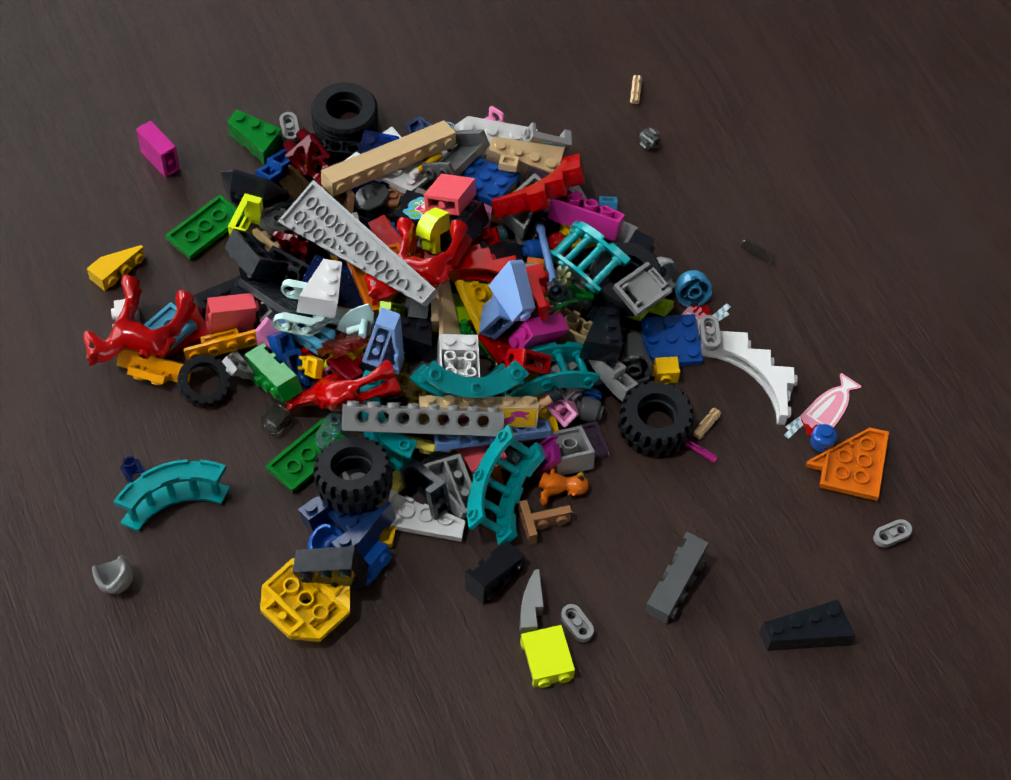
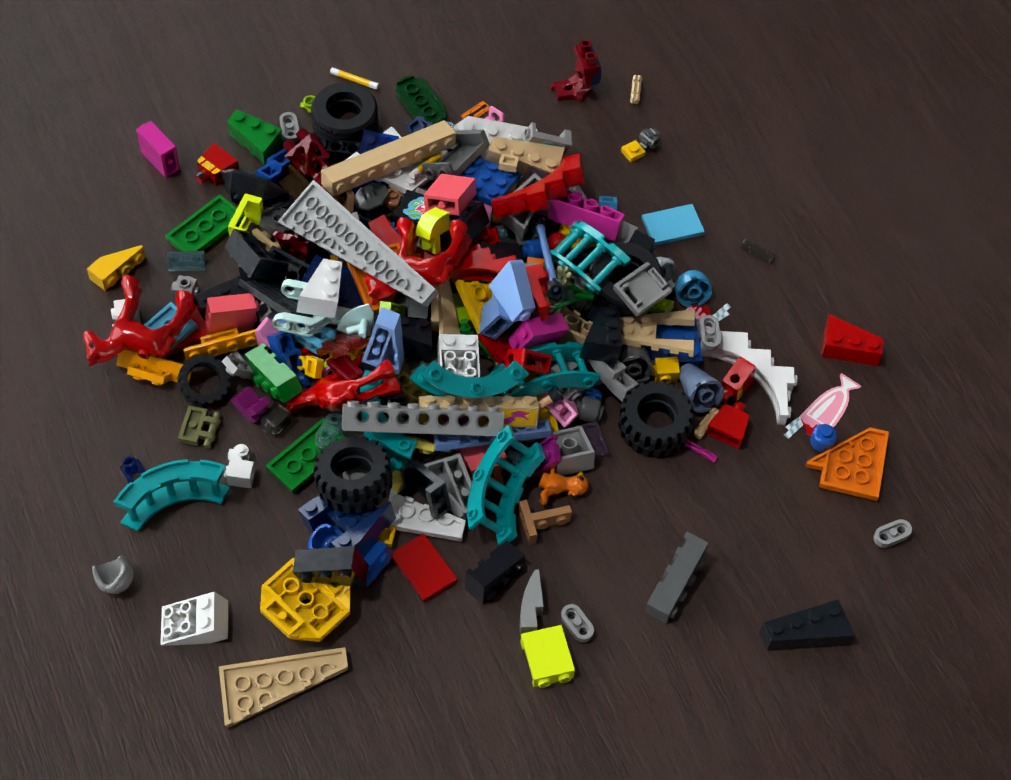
none -> white slope [161,592,228,646]
none -> clear light blue tile [166,251,206,271]
none -> light grey brick [171,275,200,303]
none -> olive plate [178,406,221,449]
none -> red torso [195,143,239,185]
none -> tan wing [219,647,348,729]
none -> white brick [224,444,255,488]
none -> magenta brick [230,386,271,423]
none -> lime plate [300,95,315,113]
none -> yellow bar [330,67,379,90]
none -> red tile [391,533,458,603]
none -> dark green tile [395,76,447,124]
none -> orange sticker [461,101,490,118]
none -> dark red hips [550,39,602,103]
none -> tan wing [619,310,695,357]
none -> yellow plate [621,140,645,163]
none -> medium azure tile [641,204,705,246]
none -> sand blue cone [679,363,724,413]
none -> red torso [706,402,749,450]
none -> red torso [722,356,756,403]
none -> red wedge [822,314,884,366]

